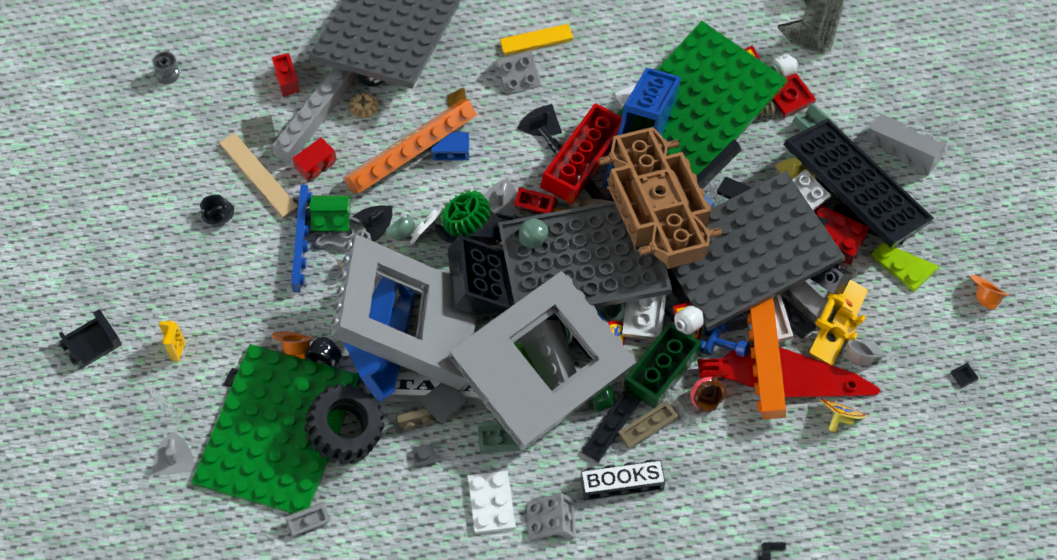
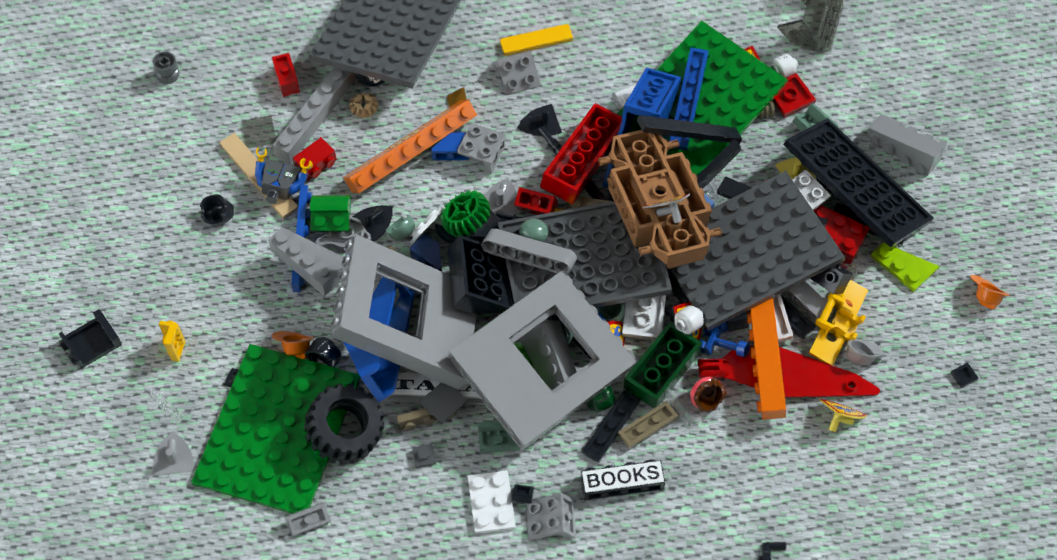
none -> torso [255,147,313,204]
none -> light grey wedge [268,227,344,296]
none -> dark blue slope [410,233,442,272]
none -> light grey bracket [457,123,506,174]
none -> light grey beam [481,229,577,275]
none -> black tile [511,484,534,504]
none -> black tile [637,115,742,144]
none -> light grey shield [642,194,690,223]
none -> blue plate [670,48,709,150]

